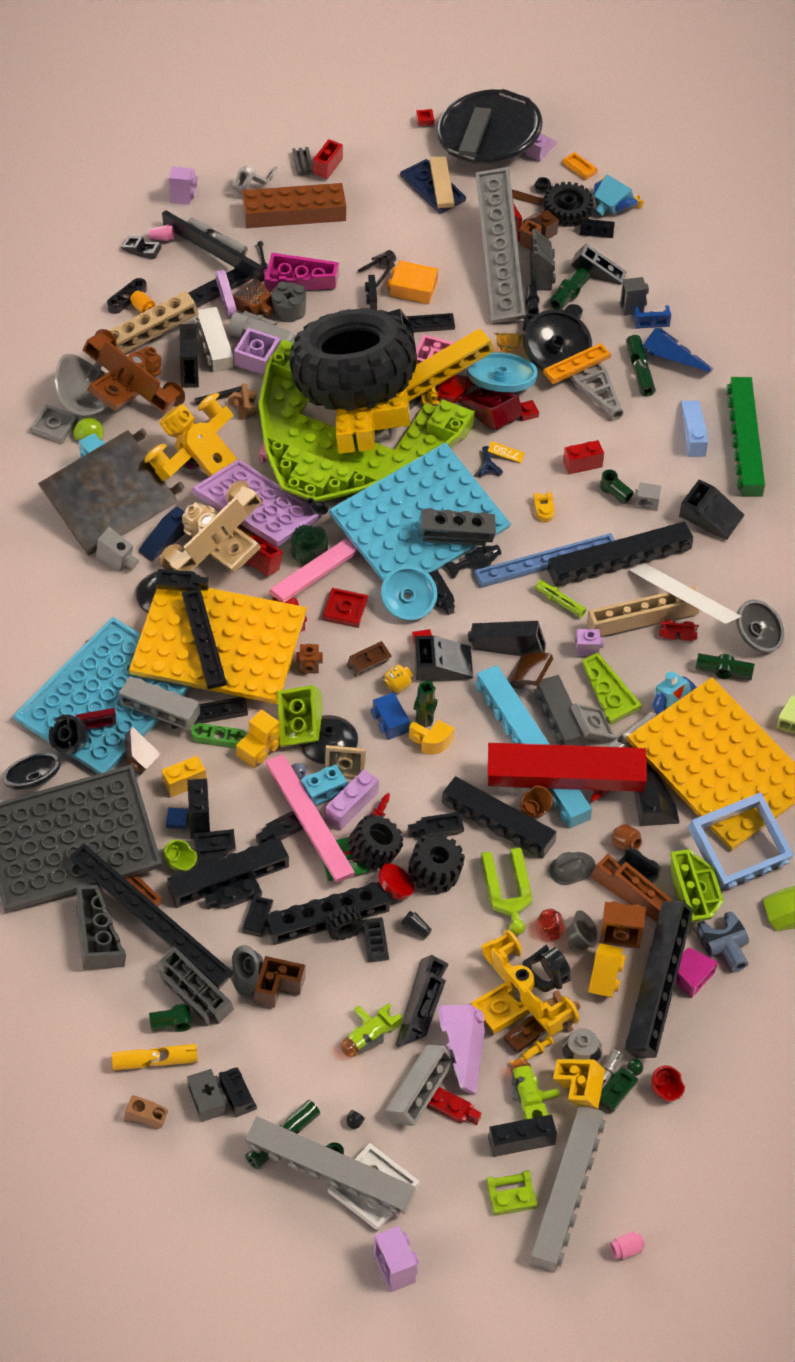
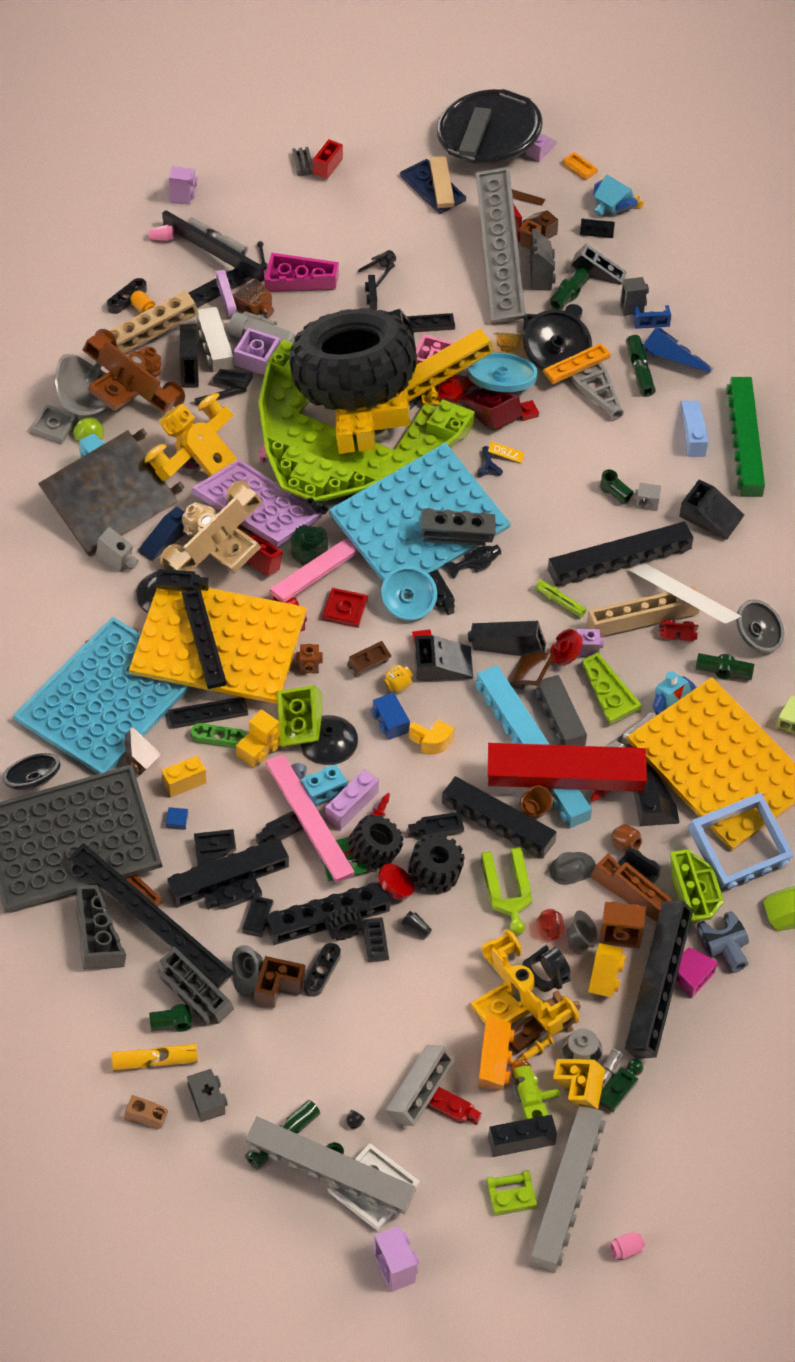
black cylinder [48,714,89,754] -> none
dark red tile [76,708,117,730] -> none
light grey brick [119,676,200,731] -> none
black slope [122,236,162,259] -> none
lime hair [163,839,197,871] -> none
black brick [187,779,210,839] -> none
black hinge [218,1067,257,1118] -> none
medium nougat hips [228,383,258,420] -> none
light grey piece [232,166,278,195] -> none
dark orange brick [242,183,346,228] -> none
dark grey brick [272,281,306,322] -> none
tan slope [325,745,367,780] -> none
lime piece [340,1003,402,1057] -> none
light orange brick [387,260,439,304] -> none
black wedge [396,955,449,1046] -> none
dark green piece [413,680,438,728] -> none
red plate [416,109,435,126] -> none
lavender wedge [438,1004,485,1095] -> none
medium blue tile [474,533,614,588] -> none
black pin [526,284,540,314] -> none
yellow plate [533,492,555,522] -> none
black plate [535,177,551,192] -> none
black wheel [543,182,593,227] -> none
red brick [563,440,604,474] -> none
light grey tile [571,703,616,742] -> none
red hair [651,1065,685,1102] -> none
none -> black plate [213,369,253,388]
none -> black beam [304,943,341,997]
none -> light orange slope [478,1016,515,1090]
none -> red tile [551,629,583,666]

